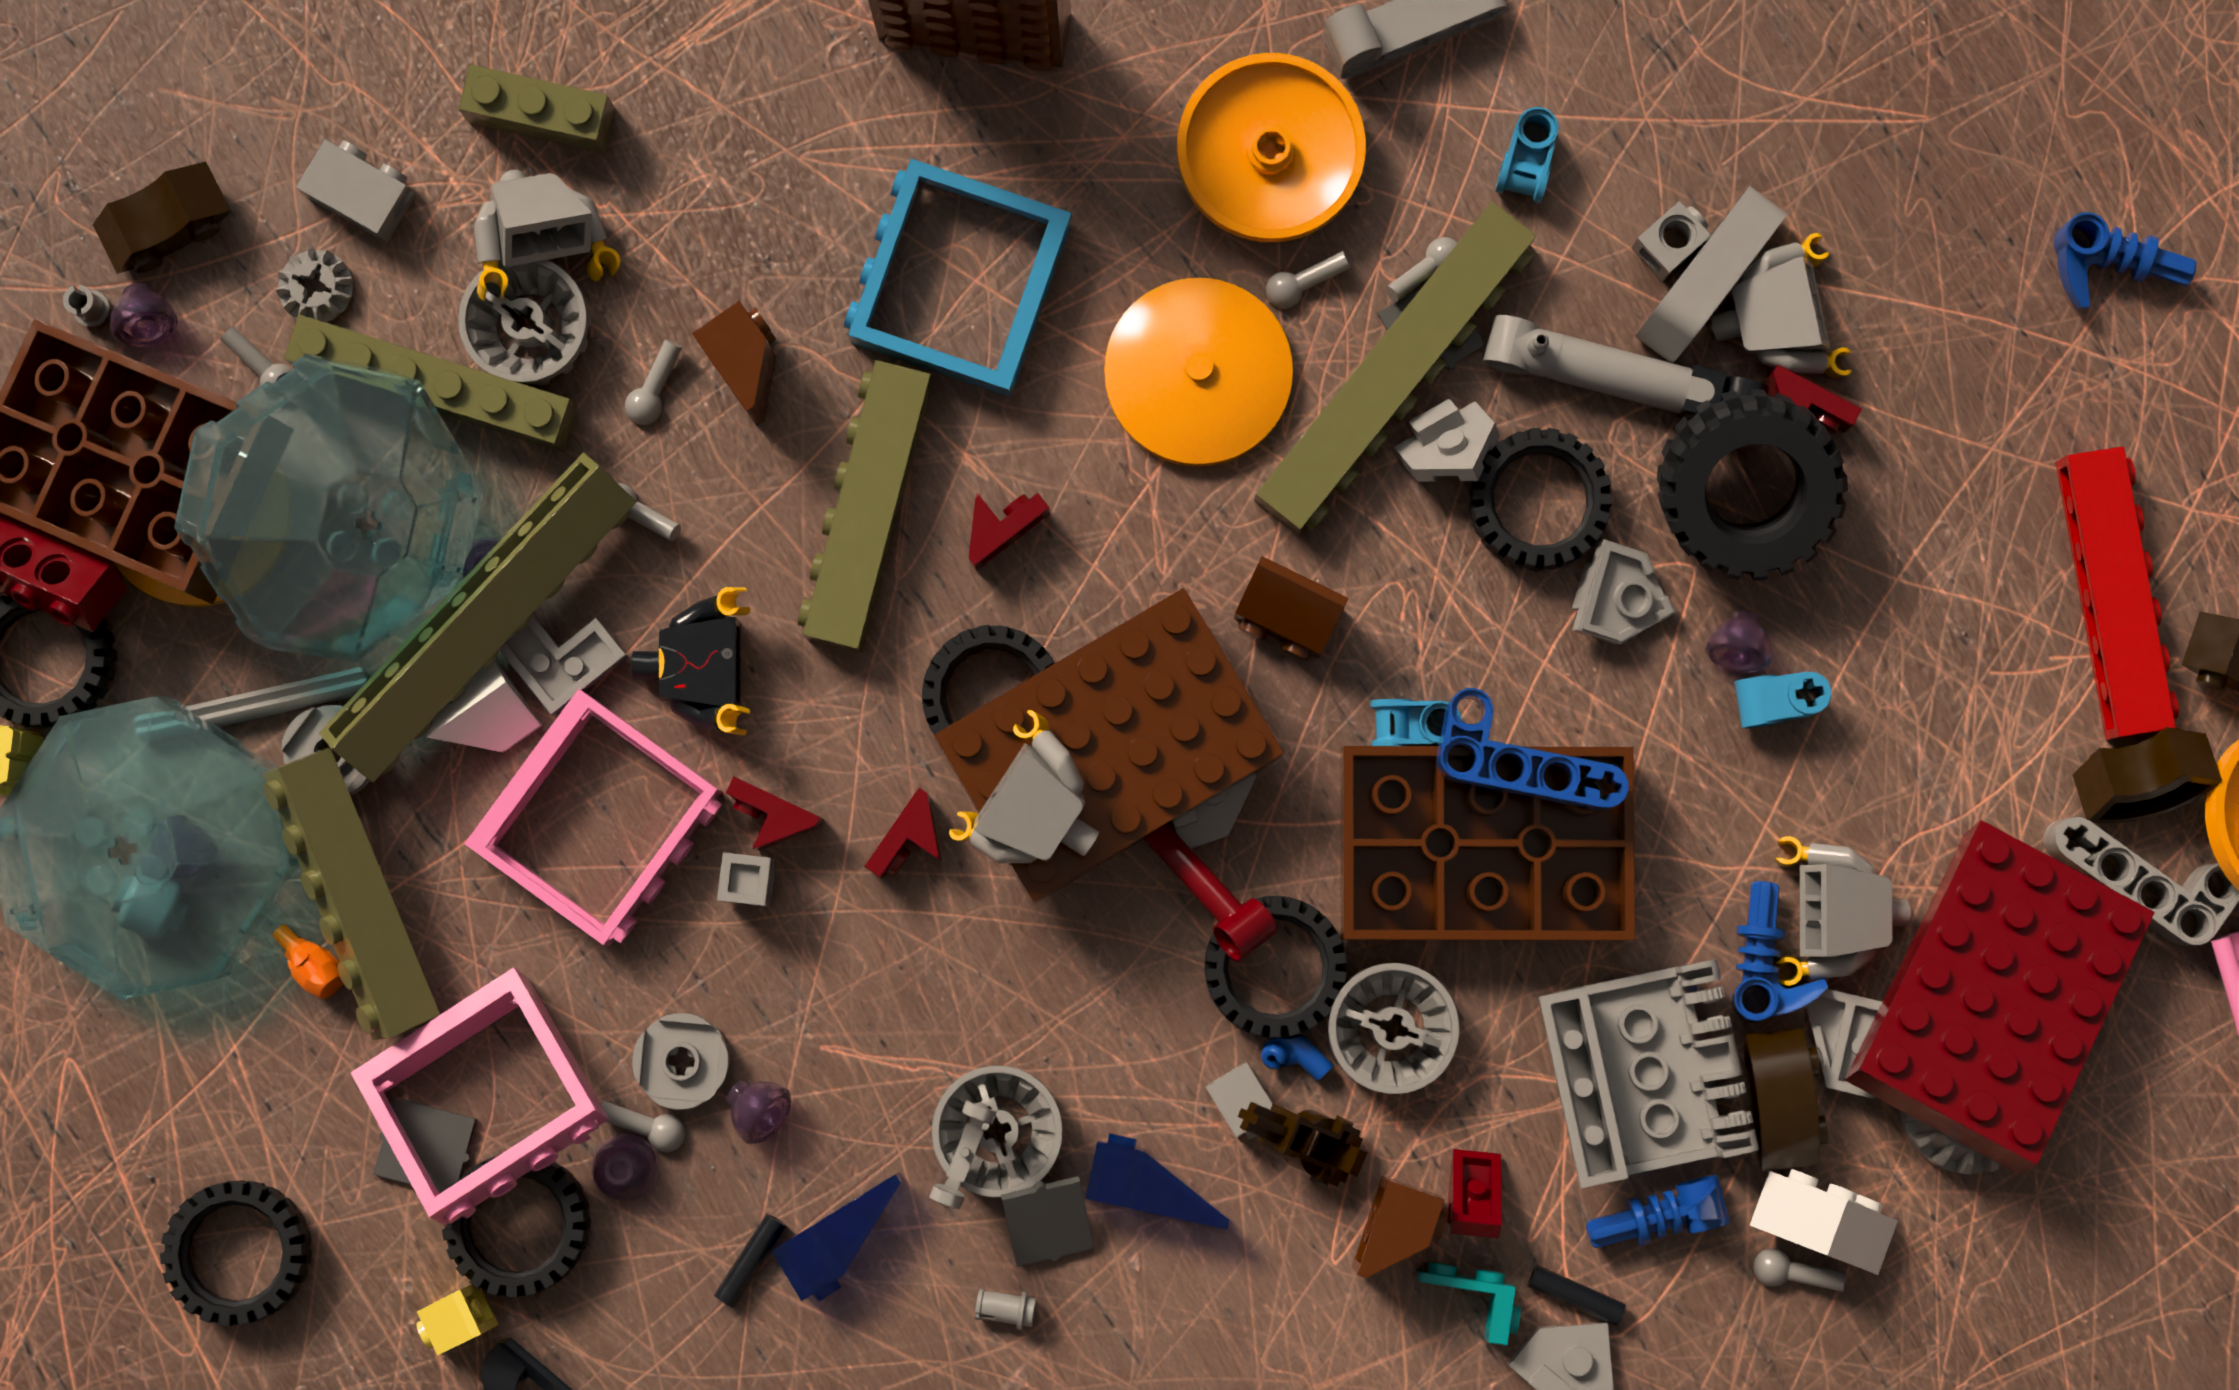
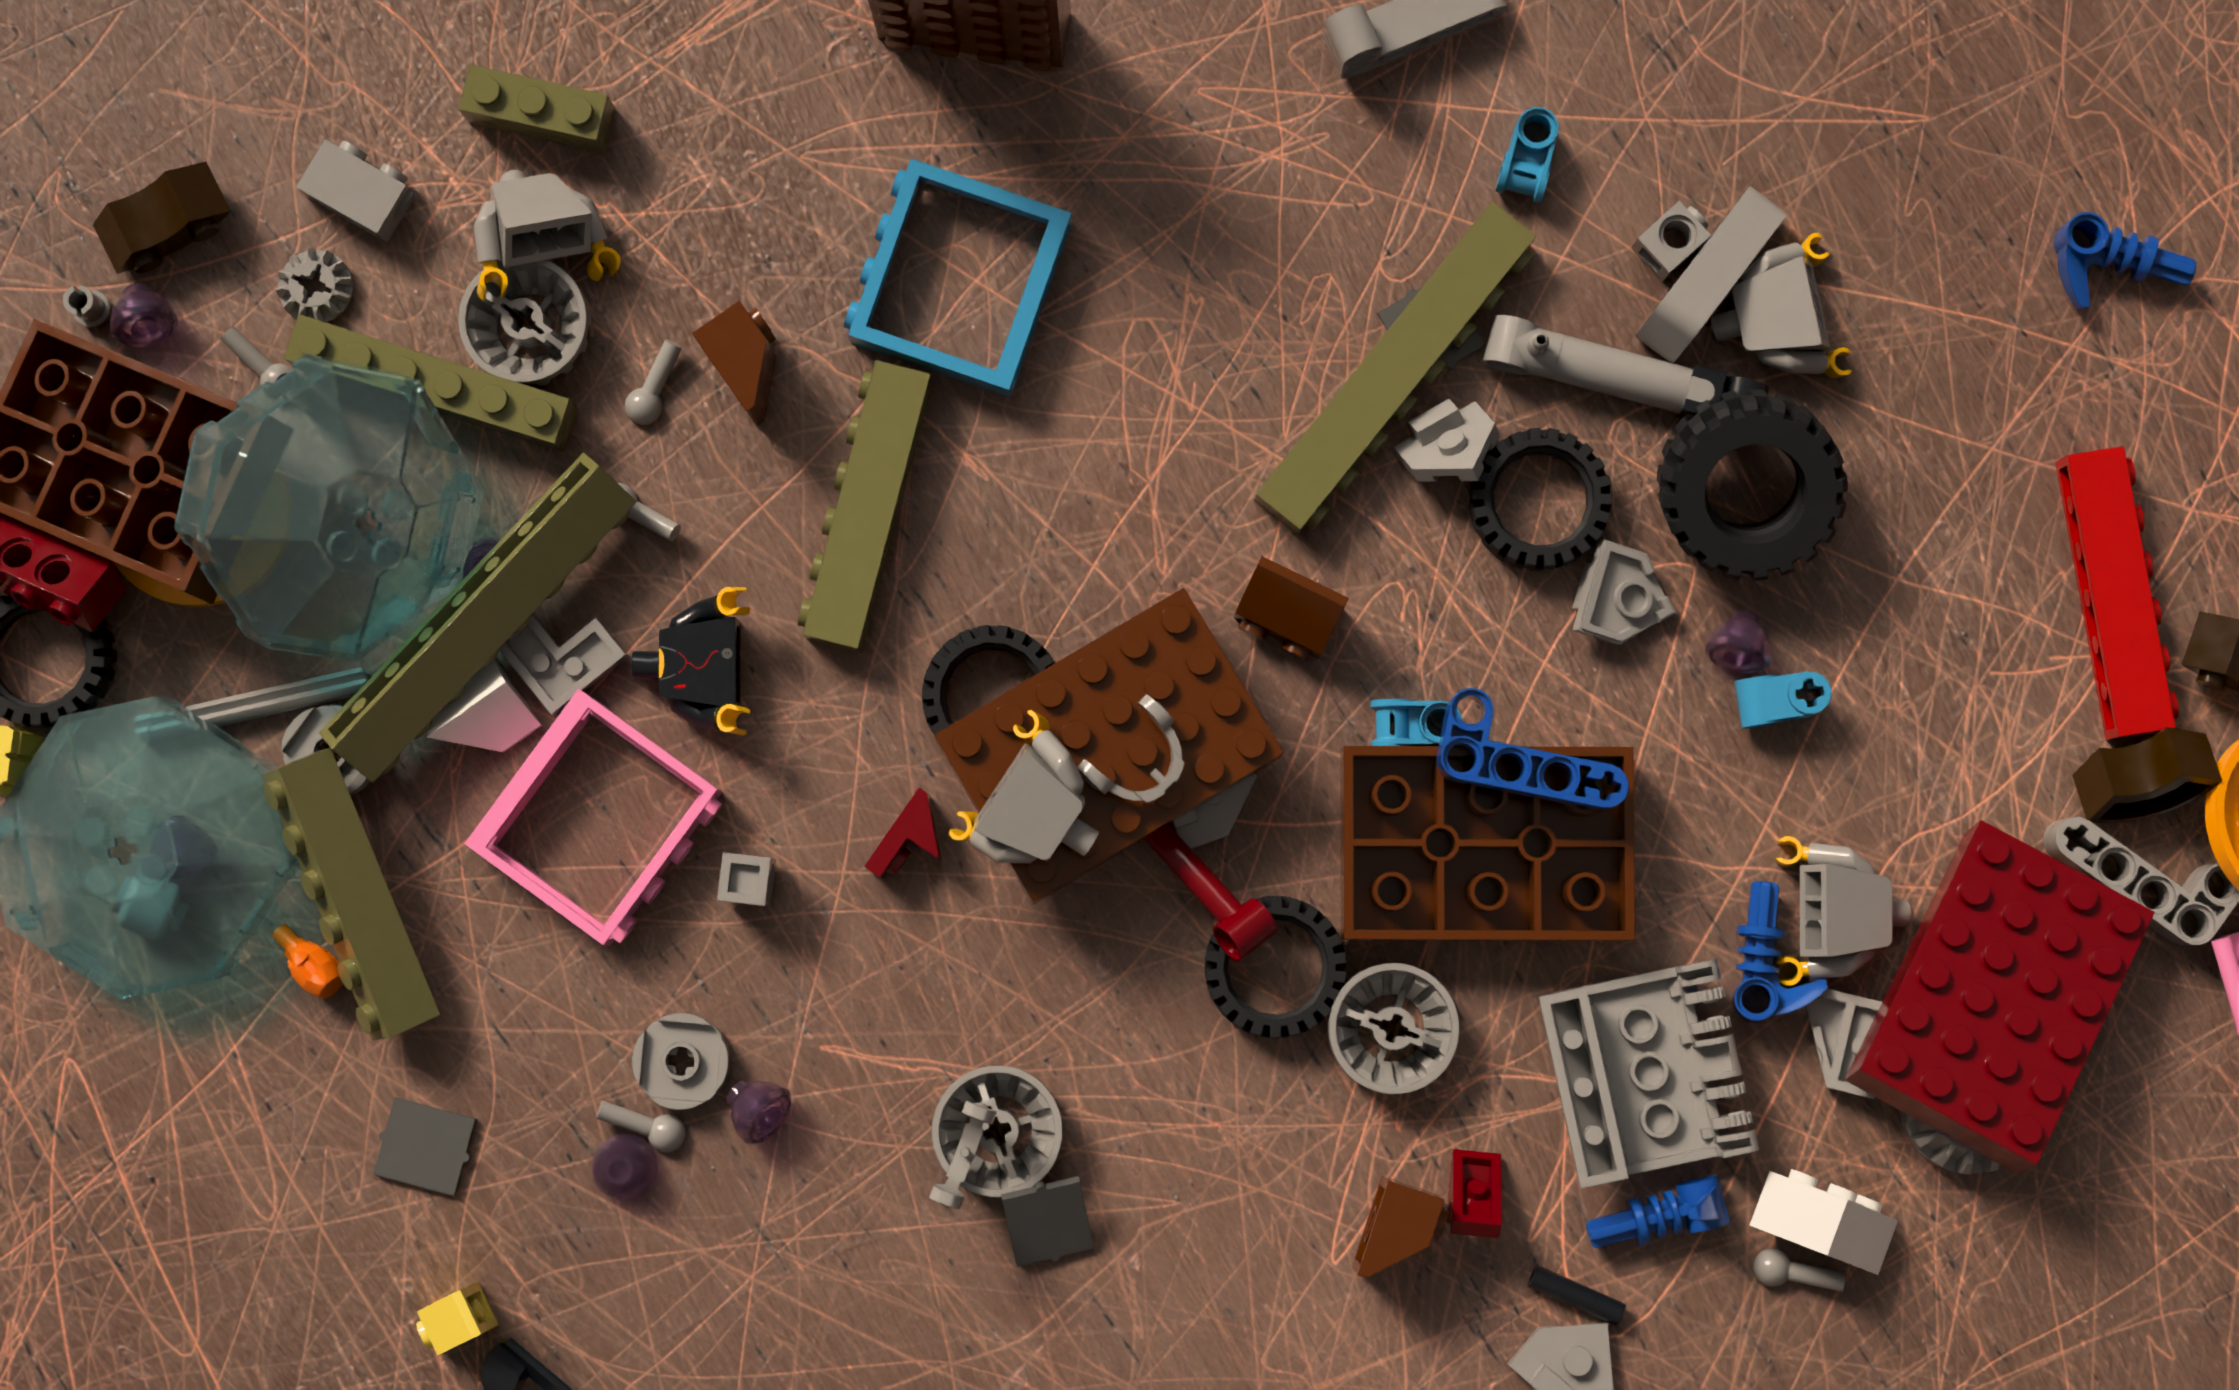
black tyre [160,1180,312,1326] -> none
bright pink window [351,967,609,1225] -> none
black tyre [442,1155,591,1297] -> none
black piece [714,1213,786,1308] -> none
dark red slope [725,776,824,851] -> none
clear blue slope [772,1172,904,1302] -> none
dark red slope [968,493,1051,571] -> none
light grey pin [975,1288,1037,1331] -> none
clear blue slope [1085,1133,1229,1229] -> none
light orange dish [1104,278,1293,467] -> none
light orange dish [1177,53,1366,242] -> none
light grey brick [1205,1061,1272,1140] -> none
dark brown piece [1238,1102,1368,1186] -> none
blue arm [1261,1035,1333,1082] -> none
light grey bar [1265,251,1352,309] -> none
light grey bar [1386,237,1457,302] -> none
teal bracket [1415,1262,1521,1345] -> none
dark brown brick [1744,1028,1828,1171] -> none
dark red slope [1765,365,1862,434] -> none
none -> light grey piece [1077,694,1185,803]

